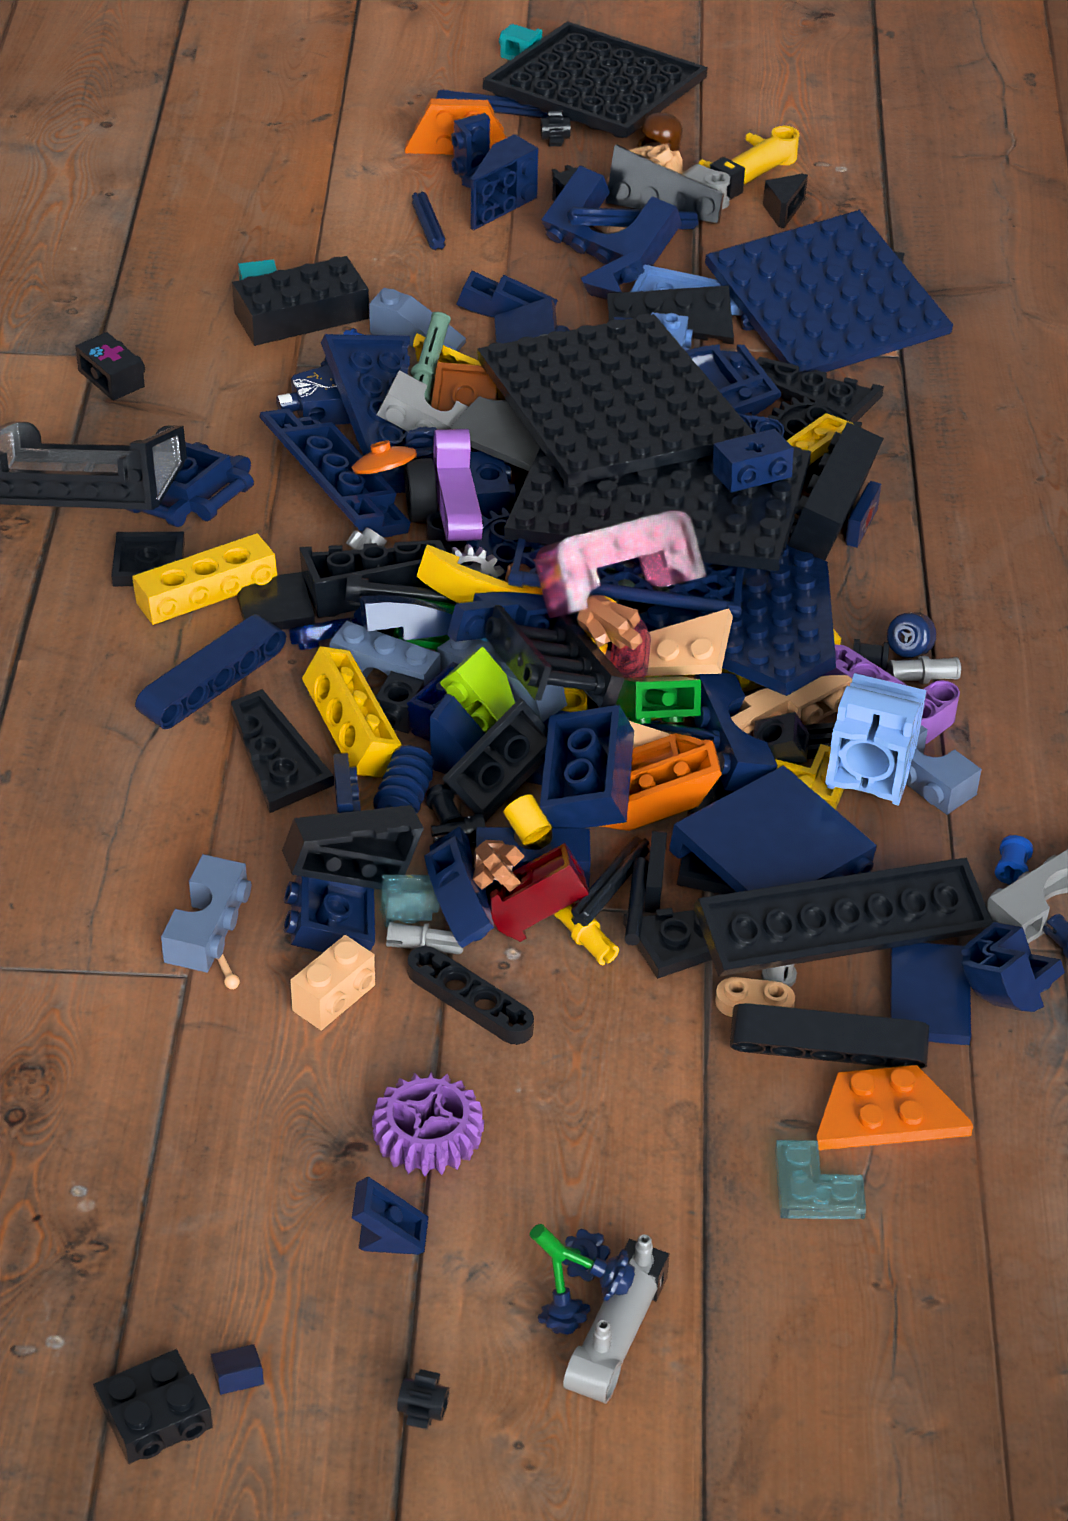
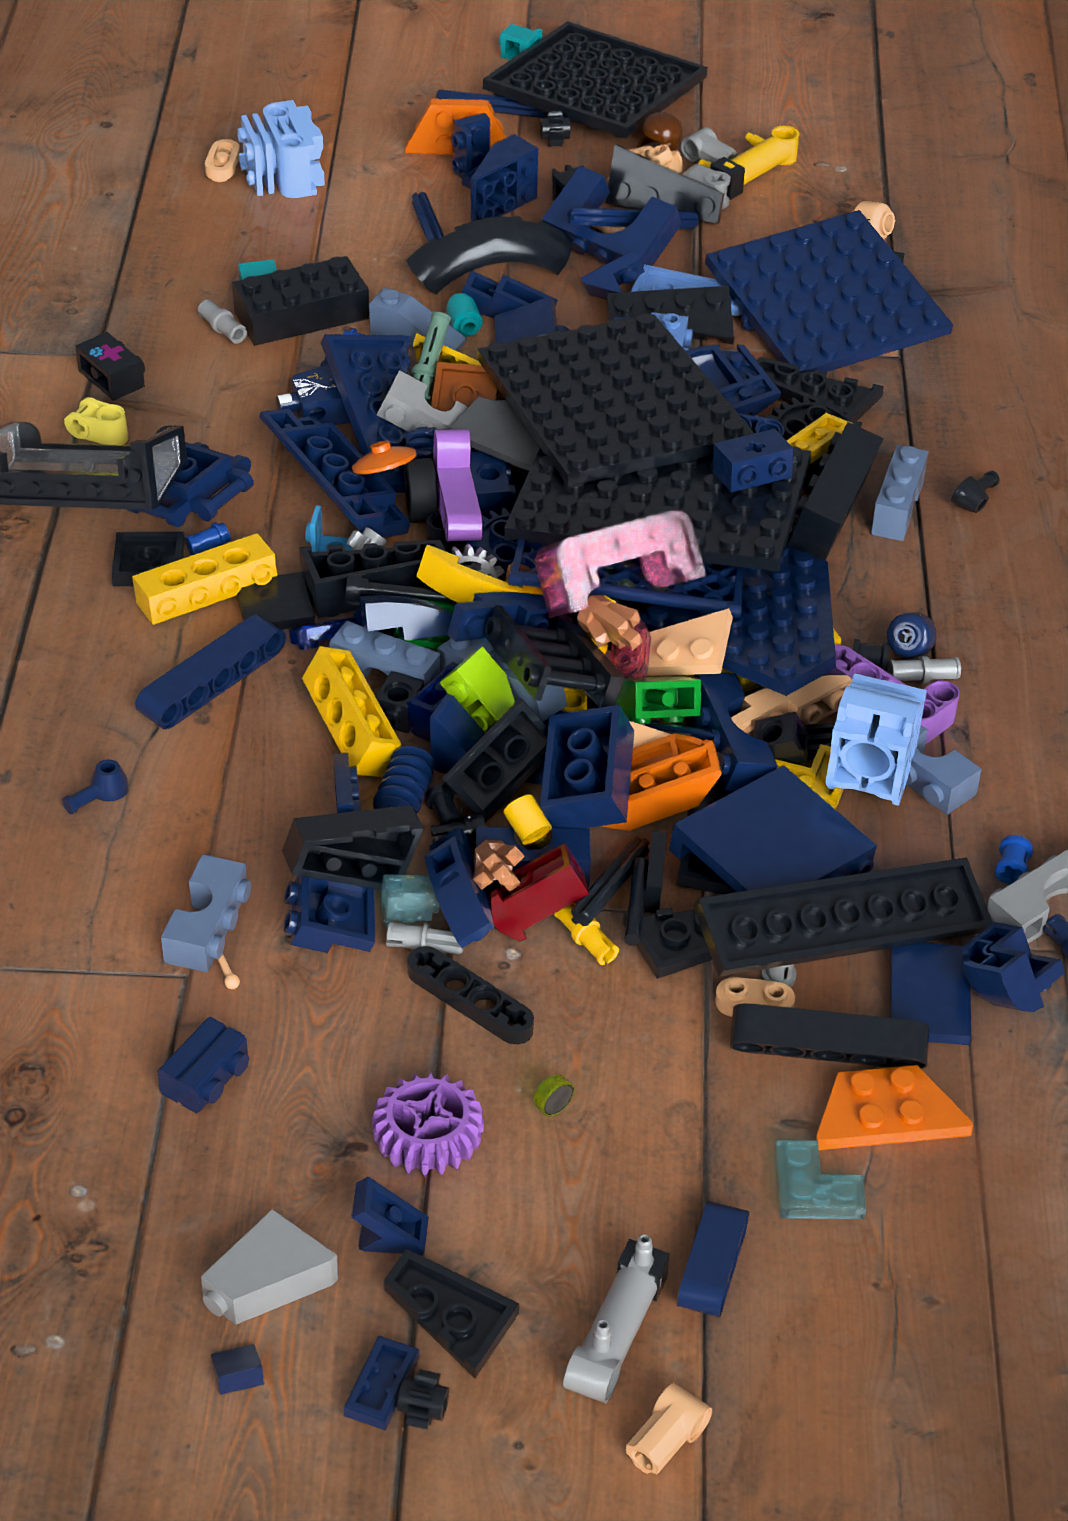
black plate [93,1349,213,1464] -> none
black wing [231,689,334,813] -> none
light nougat brick [290,935,375,1031] -> none
dark blue plant [530,1224,635,1335] -> none
black slope [763,173,808,228] -> none
dark blue tile [845,481,881,548] -> none
none -> dark blue bar [62,759,128,814]
none -> light yellow piece [64,397,129,445]
none -> dark blue brick [157,1017,249,1114]
none -> blue pin [185,522,231,555]
none -> light grey pin [198,299,247,343]
none -> light grey slope [201,1209,338,1325]
none -> light nougat plate [205,139,240,182]
none -> light blue piece [237,100,325,198]
none -> dark azure bracket [305,505,352,552]
none -> dark blue plate [344,1335,420,1430]
none -> black wing [384,1249,519,1378]
none -> black brick [406,216,571,295]
none -> teal brick [446,293,483,337]
none -> tile [534,1075,574,1116]
none -> light nougat piece [626,1383,713,1474]
none -> dark blue beam [677,1200,750,1317]
none -> light grey piece [680,127,739,163]
none -> light nougat head [852,201,895,239]
none -> sand blue arch [871,445,929,541]
none -> black bar [951,471,1000,513]

